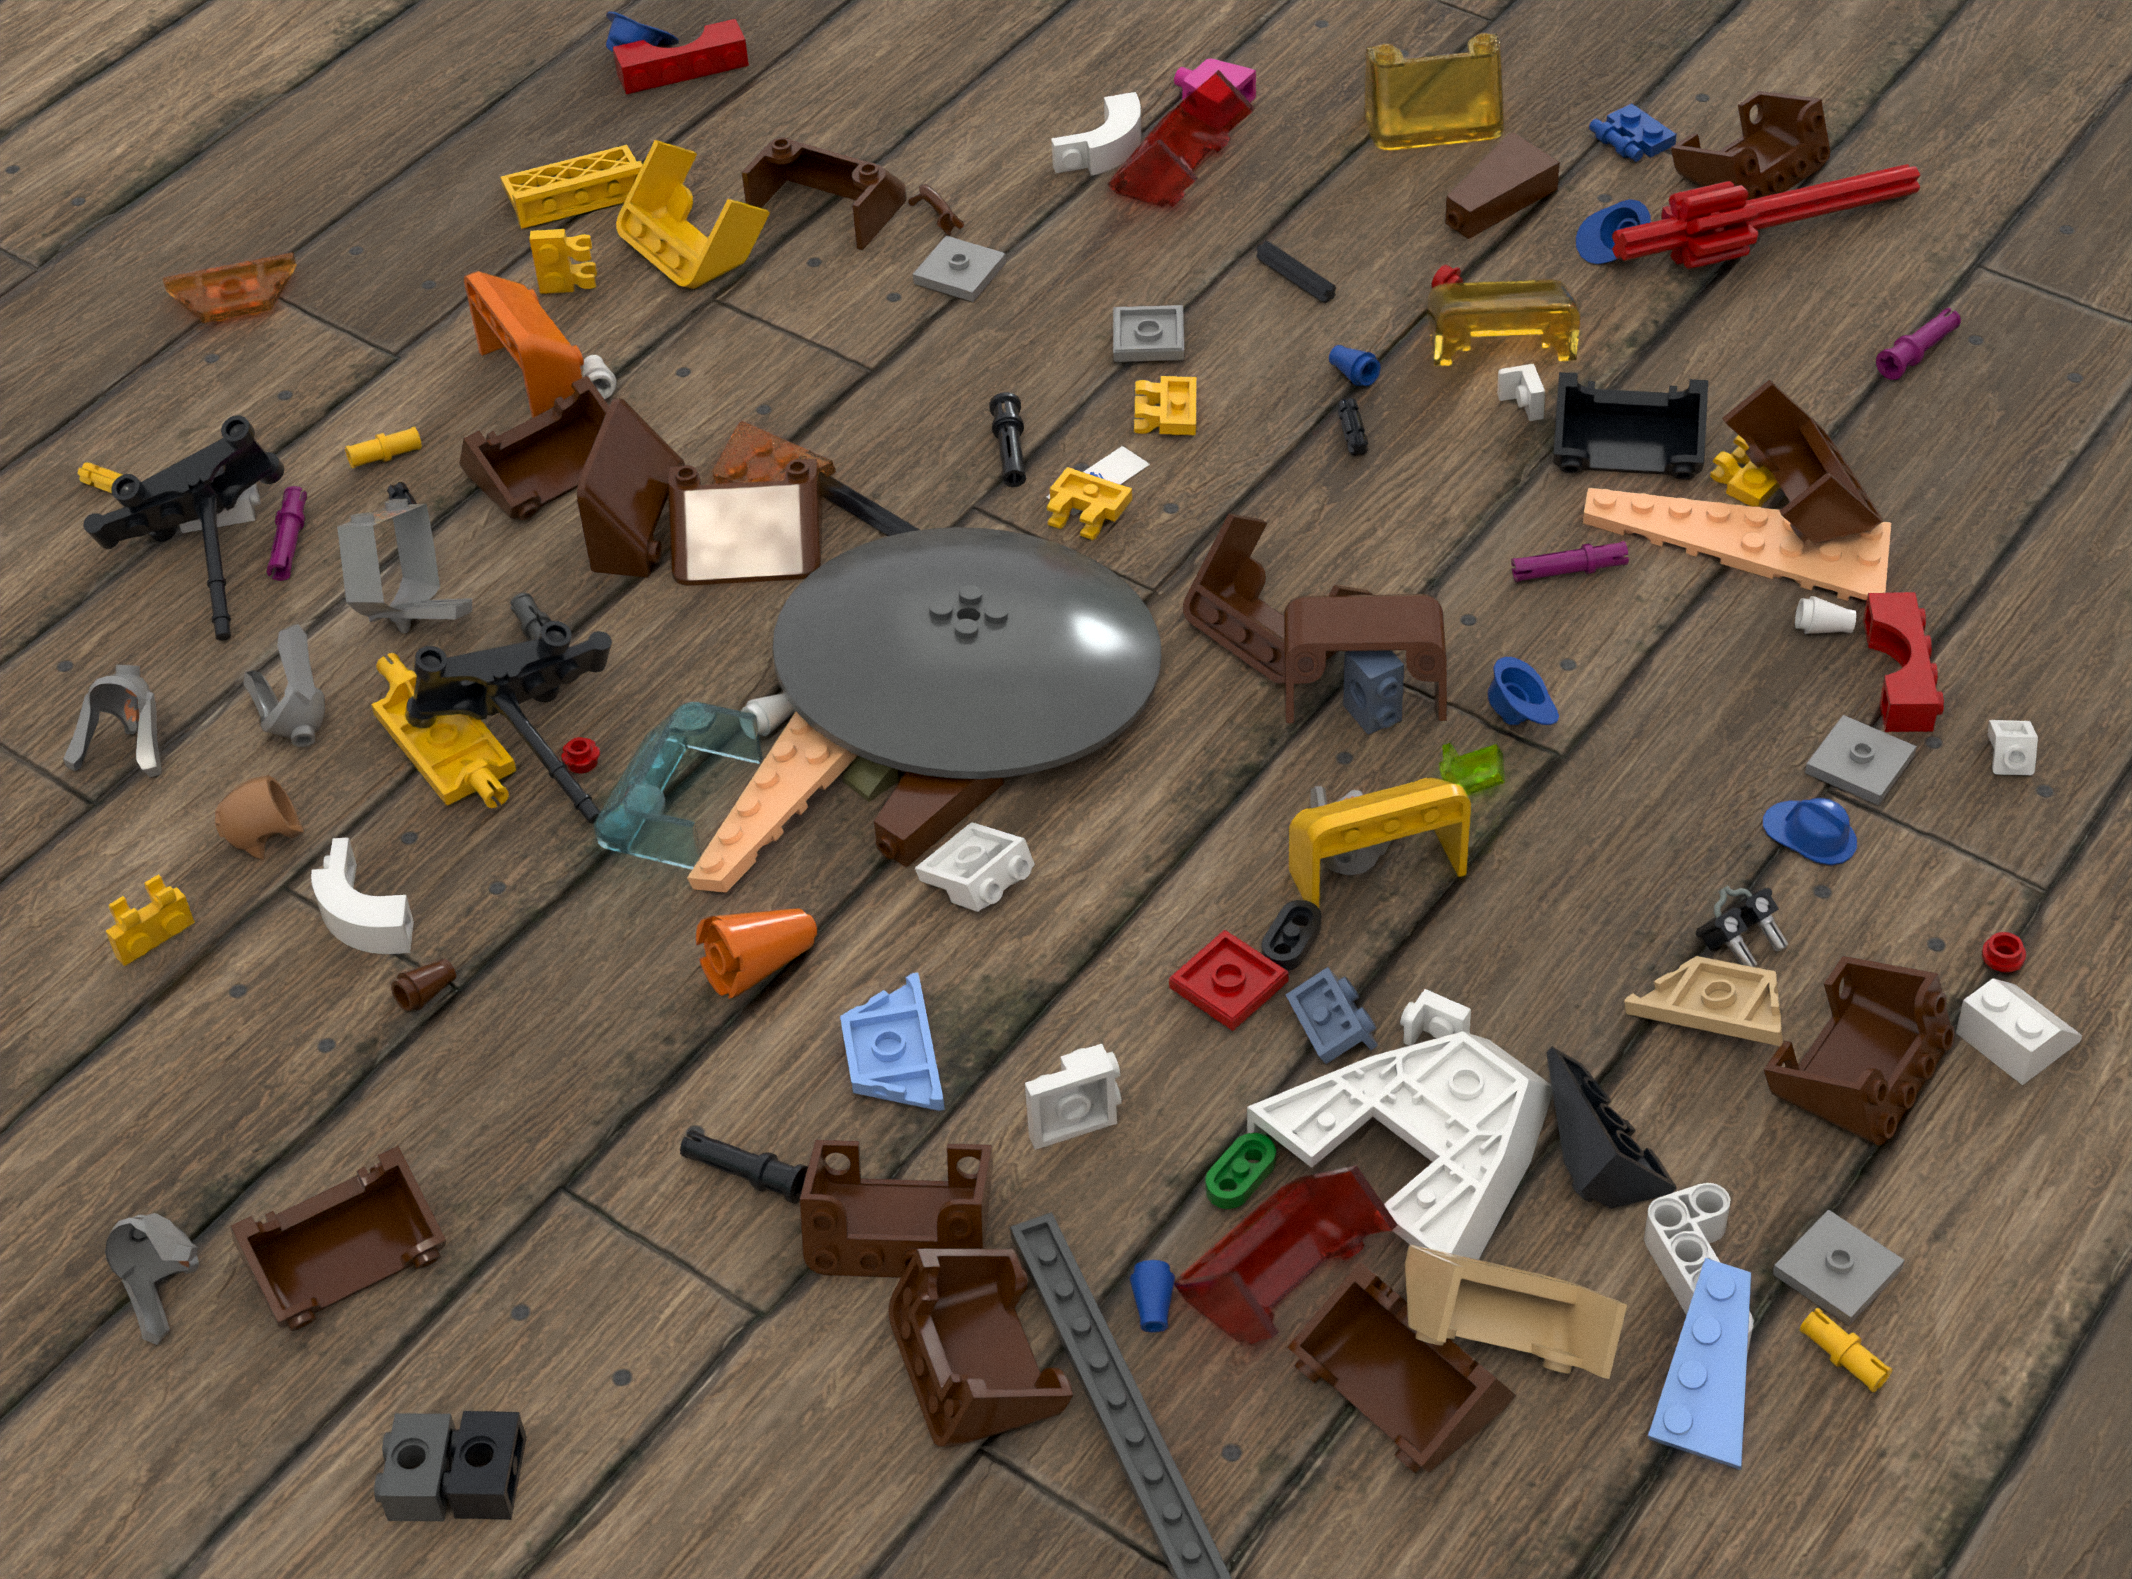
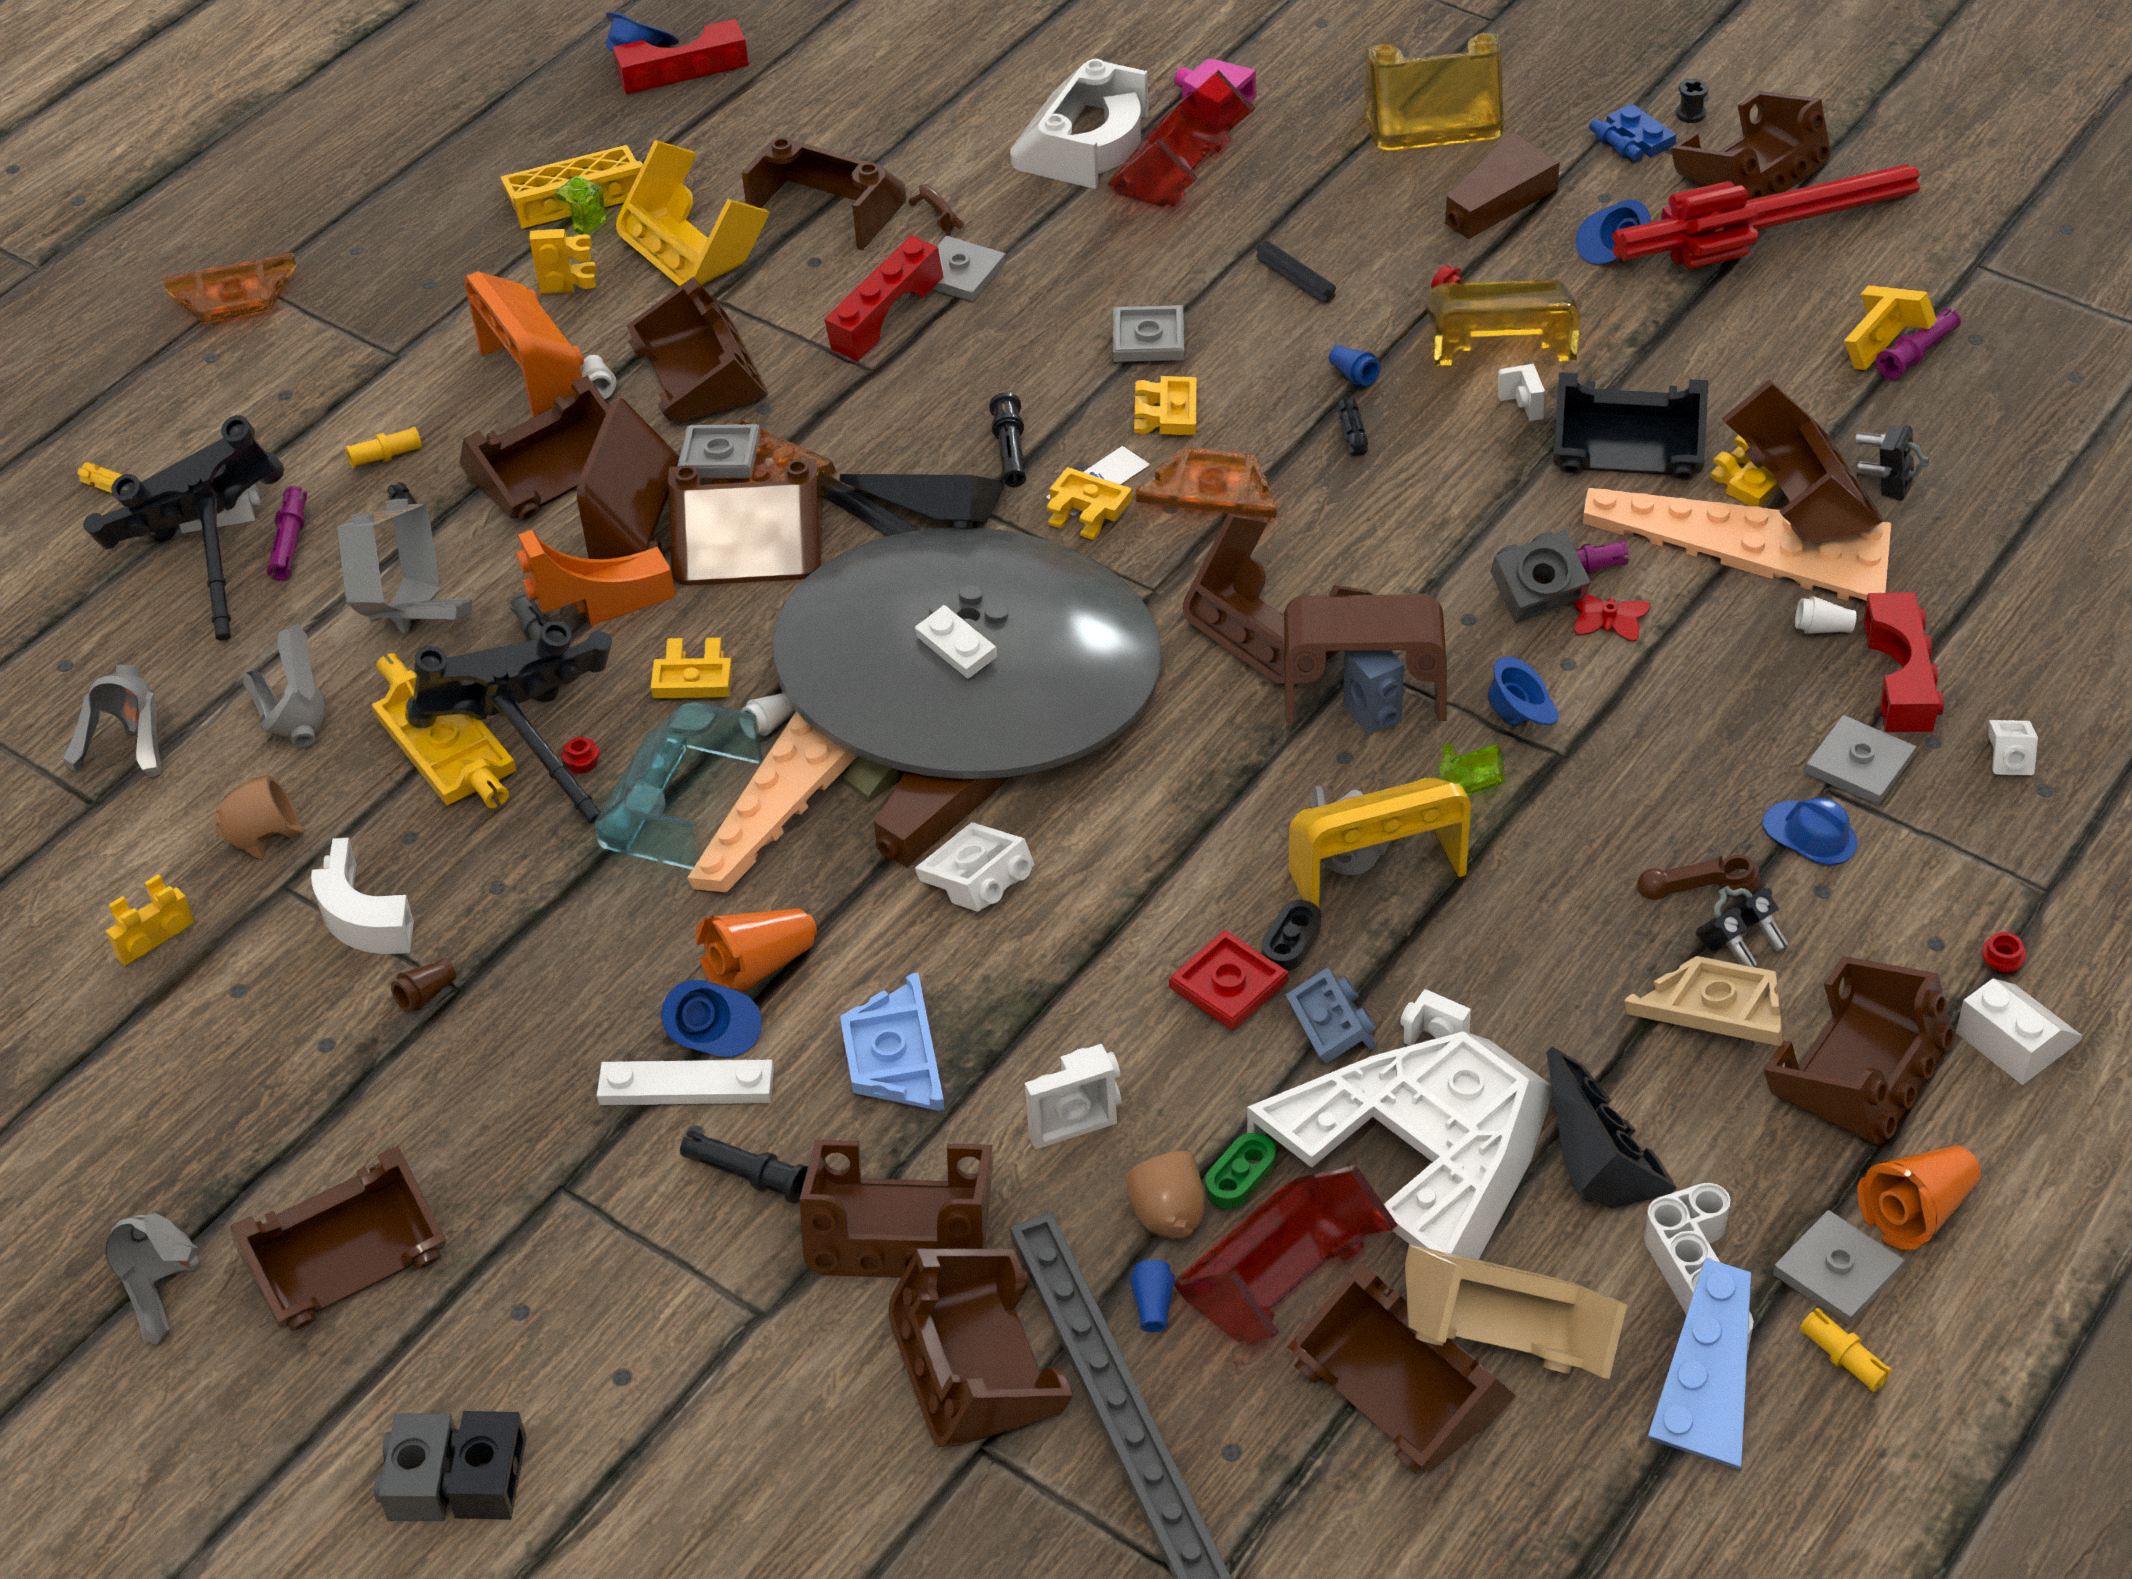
none -> orange arch [515,530,676,626]
none -> clear neon green bracket [556,175,606,235]
none -> white plate [597,1060,774,1105]
none -> reddish brown windscreen [626,276,768,423]
none -> yellow plate [651,637,733,698]
none -> blue piece [661,979,762,1057]
none -> light grey plate [677,424,761,478]
none -> red arch [824,235,944,362]
none -> black wedge [840,474,1004,528]
none -> white plate [915,605,998,679]
none -> white windscreen [1010,59,1149,189]
none -> medium nougat piece [1126,1151,1205,1239]
none -> clear orange wing [1136,447,1277,519]
none -> dark grey brick [1490,530,1591,623]
none -> red piece [1573,594,1651,641]
none -> reddish brown piece [1637,855,1761,900]
none -> black bush [1676,78,1709,123]
none -> yellow bracket [1844,285,1937,370]
none -> black piece [1855,425,1929,501]
none -> orange cone [1857,1145,1981,1250]

